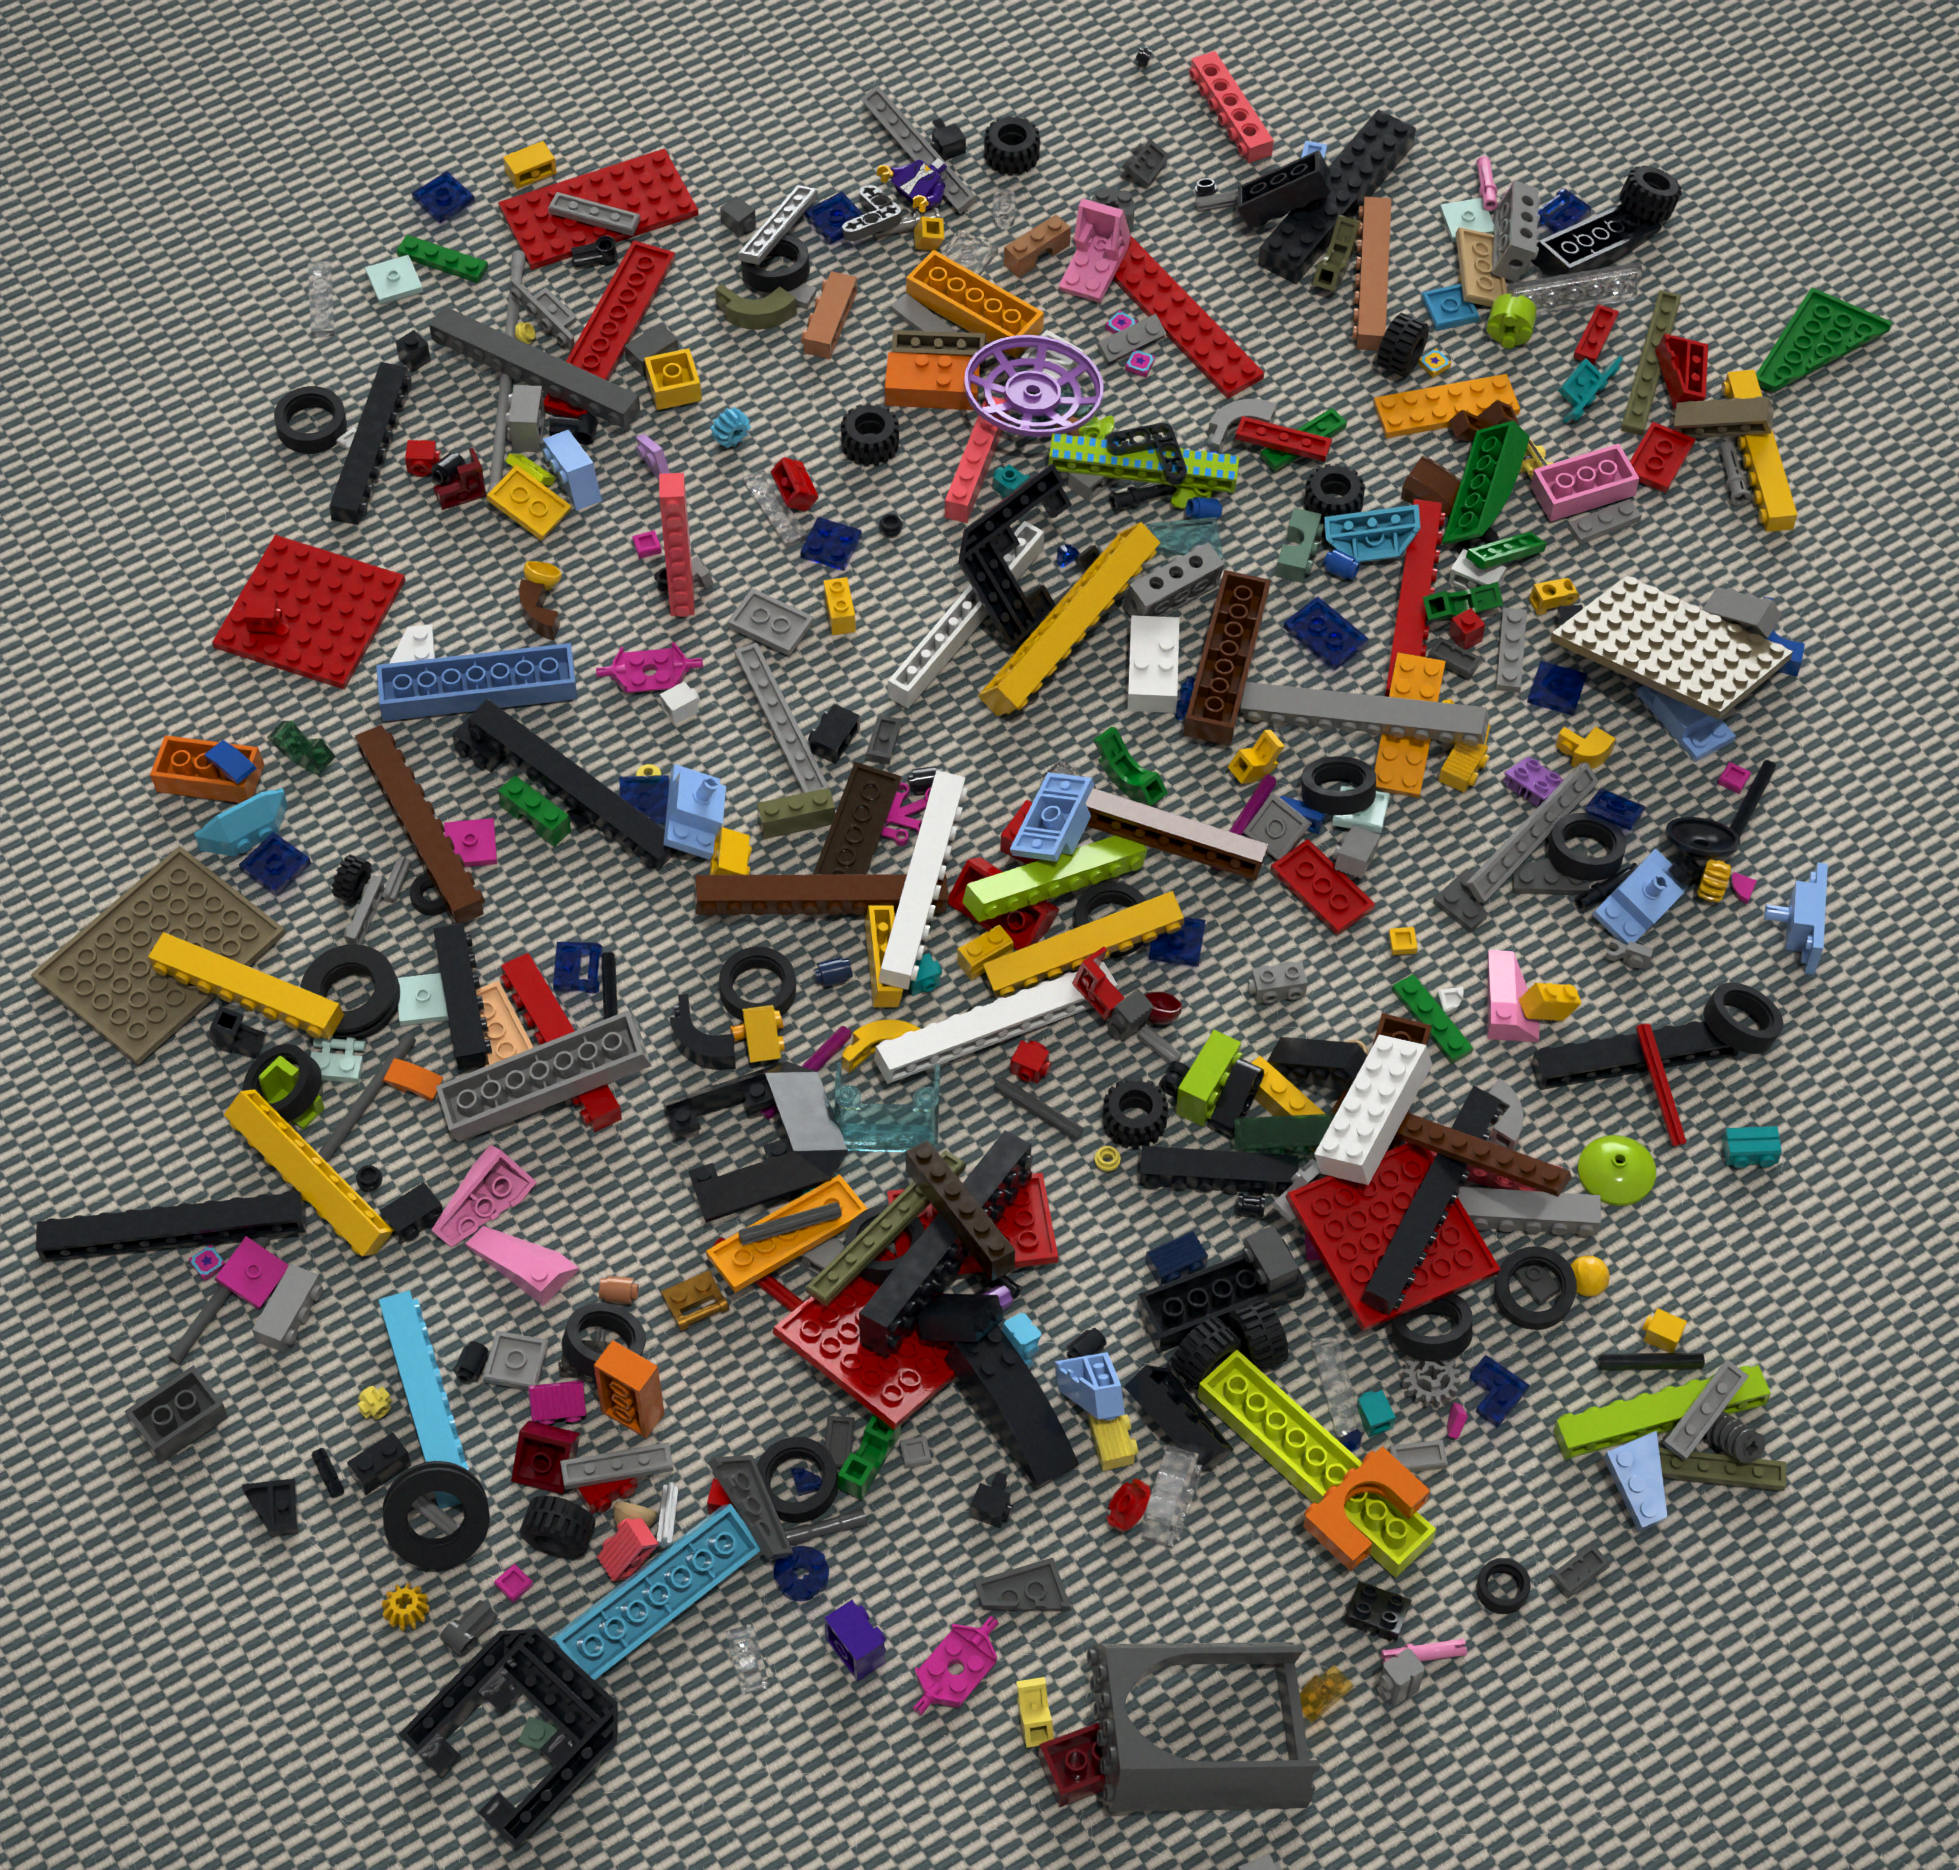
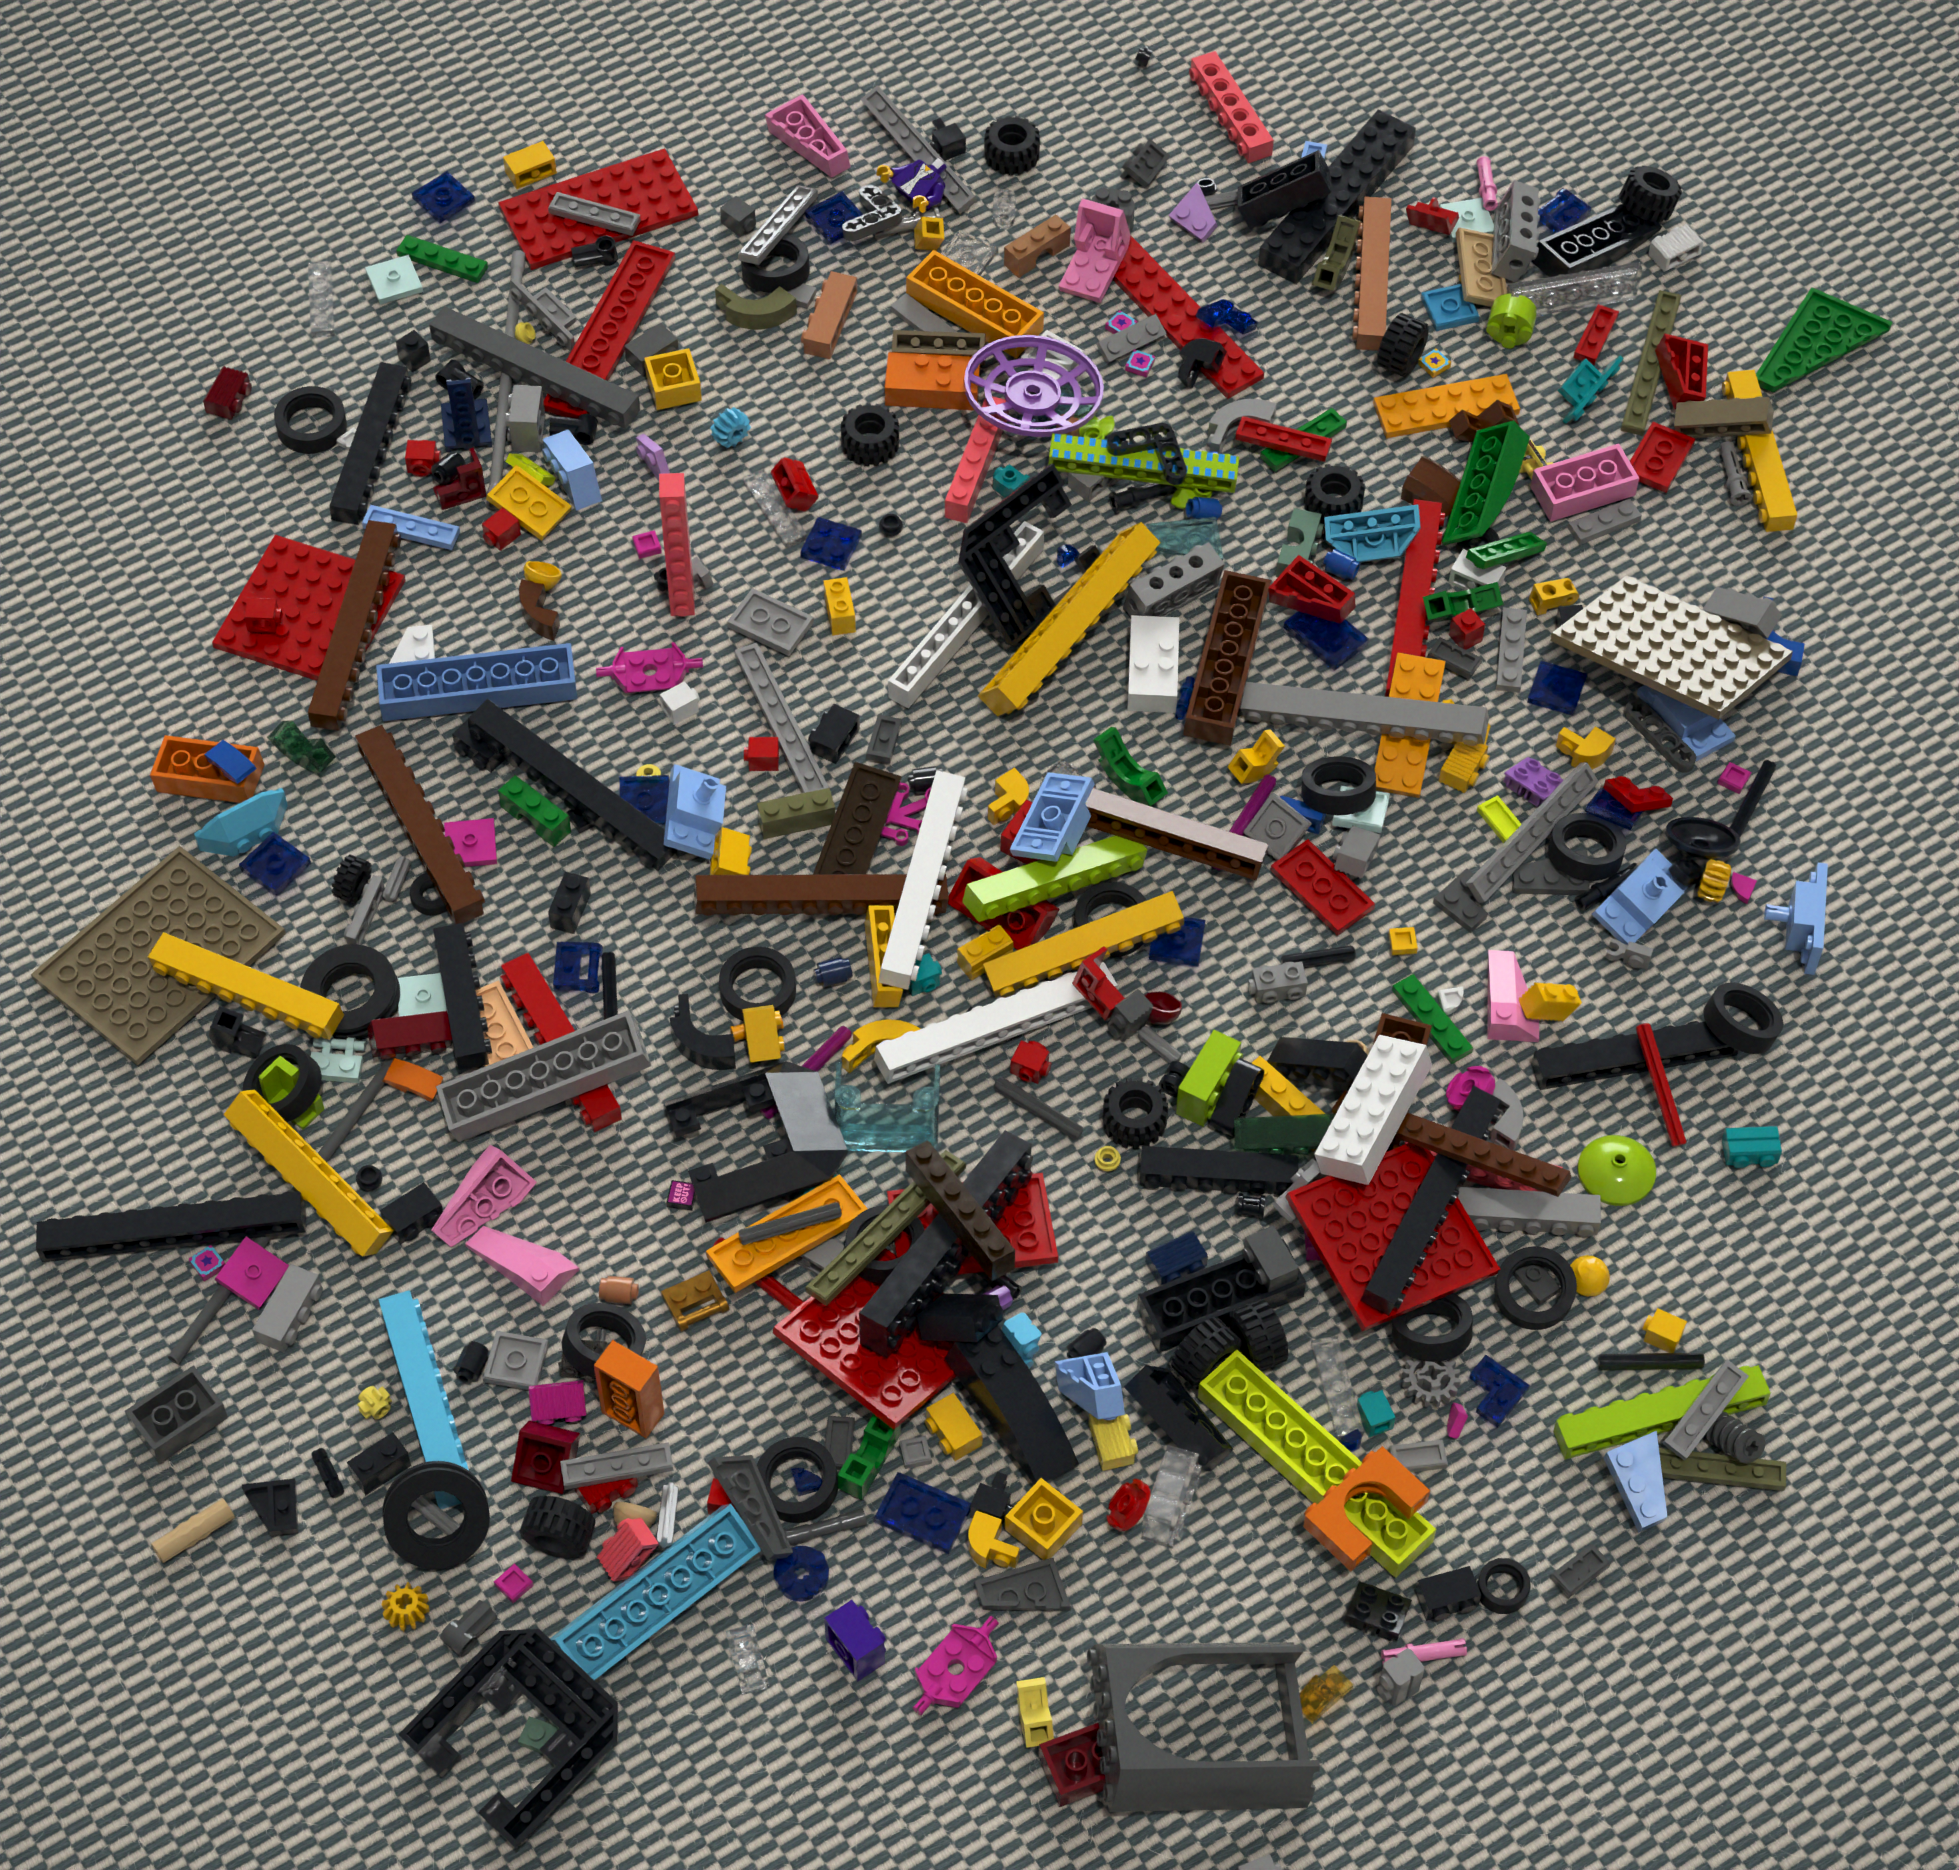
none -> tan axle [151,1498,235,1563]
none -> dark red brick [203,366,252,420]
none -> reddish brown brick [308,520,401,731]
none -> light blue plate [362,505,460,550]
none -> dark red brick [367,1011,452,1059]
none -> black piece [435,359,484,400]
none -> dark blue bracket [441,377,493,453]
none -> red brick [482,507,521,551]
none -> black brick [548,872,591,934]
none -> tile [666,1180,696,1211]
none -> red brick [744,737,779,771]
none -> bright pink wedge [765,94,851,178]
none -> clear blue plate [874,1472,971,1554]
none -> yellow brick [924,1392,983,1461]
none -> yellow brick [968,1511,1020,1569]
none -> yellow brick [988,767,1029,825]
none -> yellow brick [1005,1478,1083,1560]
none -> lavender wing [1169,183,1218,243]
none -> black brick [1178,338,1227,388]
none -> clear blue plate [1195,299,1258,335]
none -> red wedge [1268,555,1356,624]
none -> black axle [1281,945,1356,967]
none -> red panel [1406,197,1459,235]
none -> black brick [1415,1566,1481,1621]
none -> dark pink plate [1446,1066,1495,1112]
none -> neon yellow tile [1477,795,1522,844]
none -> red plate [1603,776,1673,813]
none -> dark grey beam [1625,699,1696,773]
none -> white brick [1648,224,1704,272]

